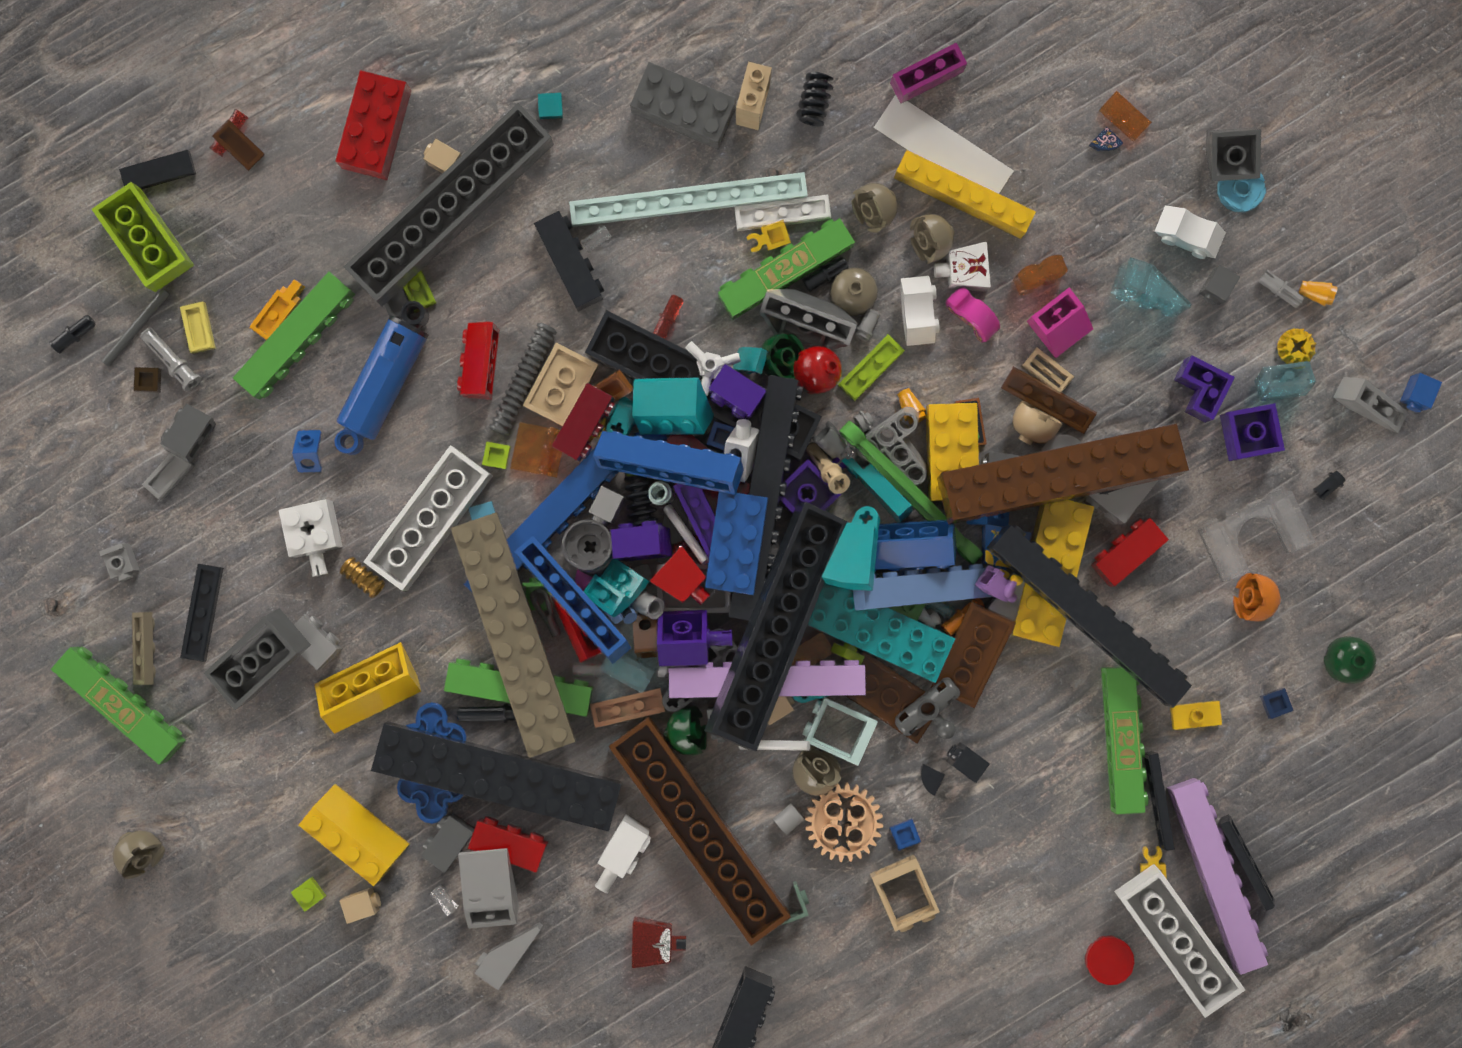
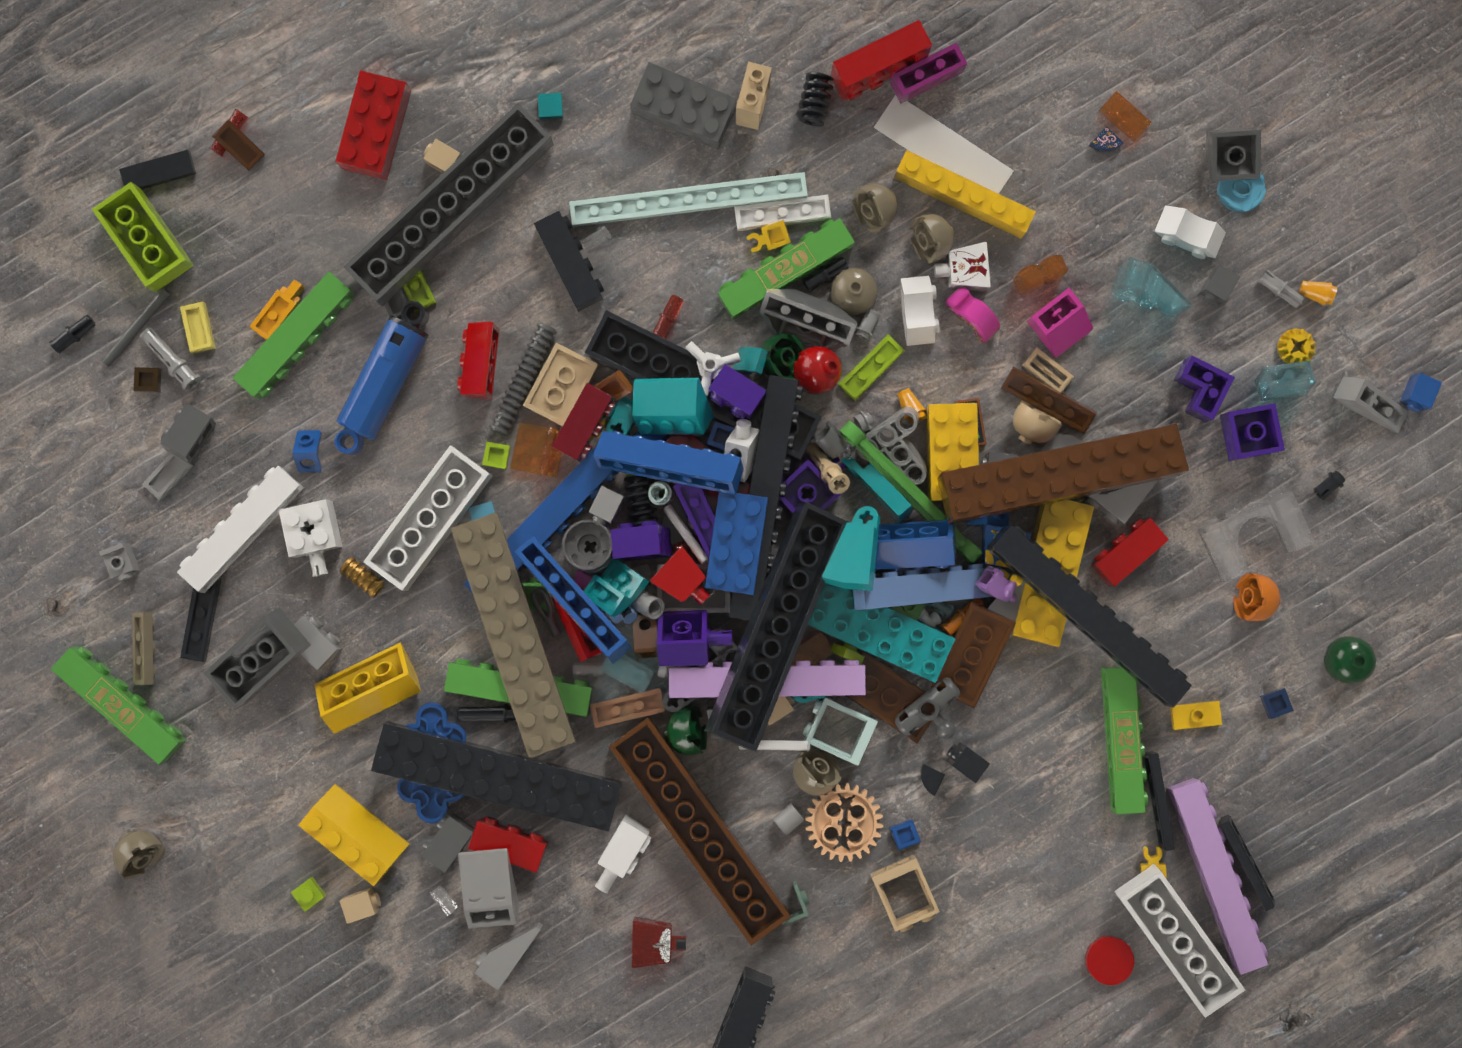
none -> white brick [177,466,304,593]
none -> red brick [830,20,932,101]

